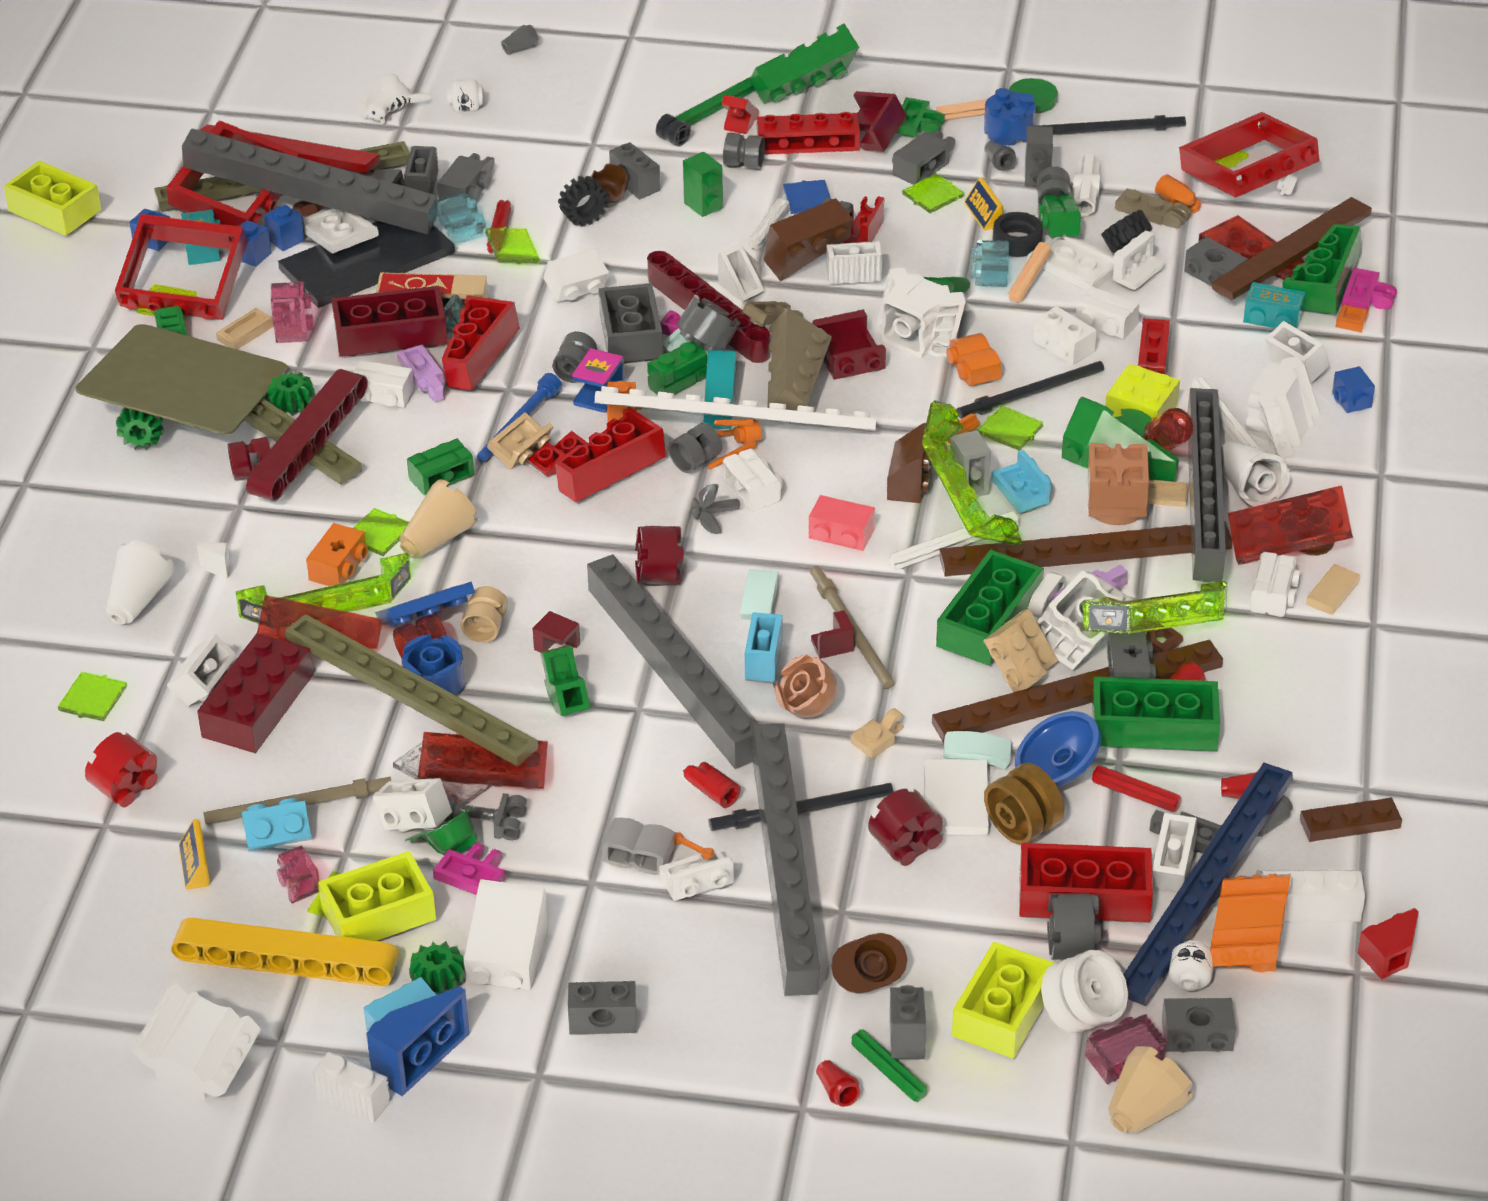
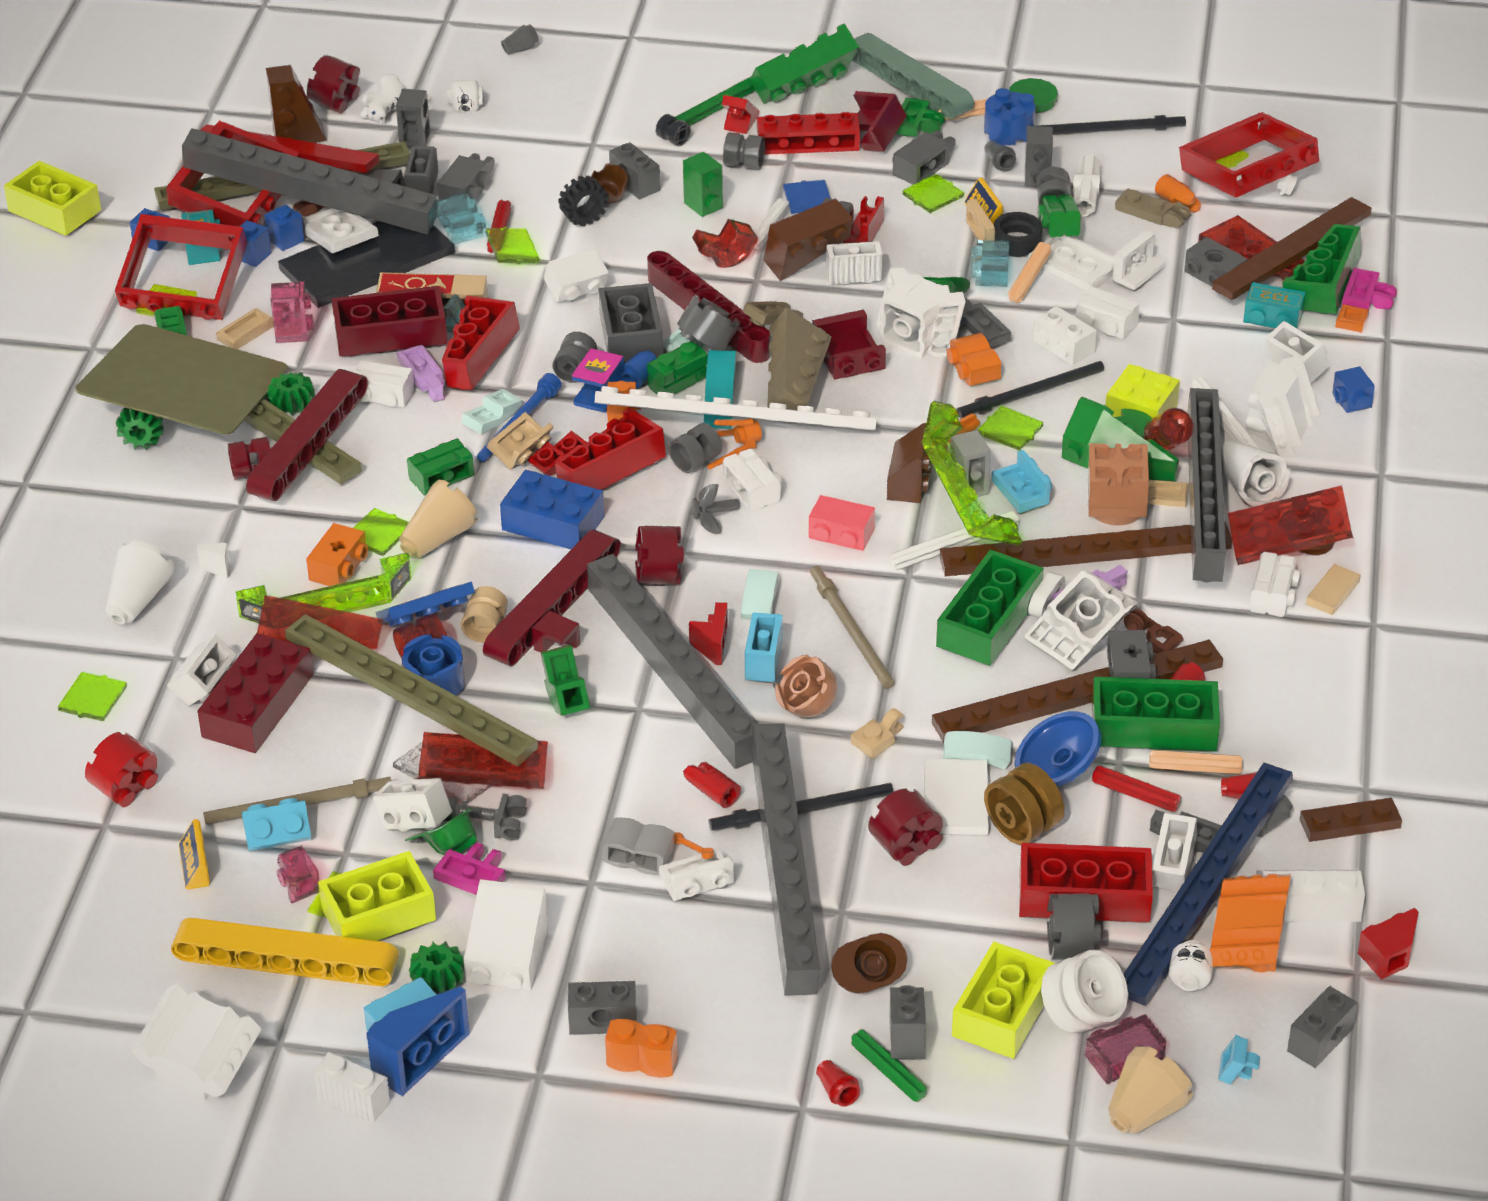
dark pink tile [660,310,680,336] -> none
white slope [718,243,765,302] -> none
dark red panel [811,610,854,659] -> none
tan plate [984,609,1058,692] -> none
clear neon green slope [1082,581,1228,634] -> none
black tyre [1101,210,1153,253] -> none
red plate [1138,318,1170,374] -> none
dark grey brick [1161,998,1236,1052] -> none
none -> reddish brown wedge [266,64,327,143]
none -> dark red brick [306,55,360,114]
none -> dark grey brick [396,89,430,149]
none -> light aqua slope [462,389,523,434]
none -> dark red beam [482,529,621,667]
none -> blue brick [500,469,605,549]
none -> orange brick [605,1019,678,1077]
none -> blue brick [621,351,657,389]
none -> red slope [689,602,728,665]
none -> clear red brick [692,218,758,268]
none -> sand green beam [852,33,974,119]
none -> dark grey hinge [960,296,1011,348]
none -> tan tile [966,199,995,251]
none -> light nougat axle [1149,750,1242,774]
none -> medium azure tile [1218,1035,1260,1085]
none -> dark grey brick [1287,986,1358,1068]

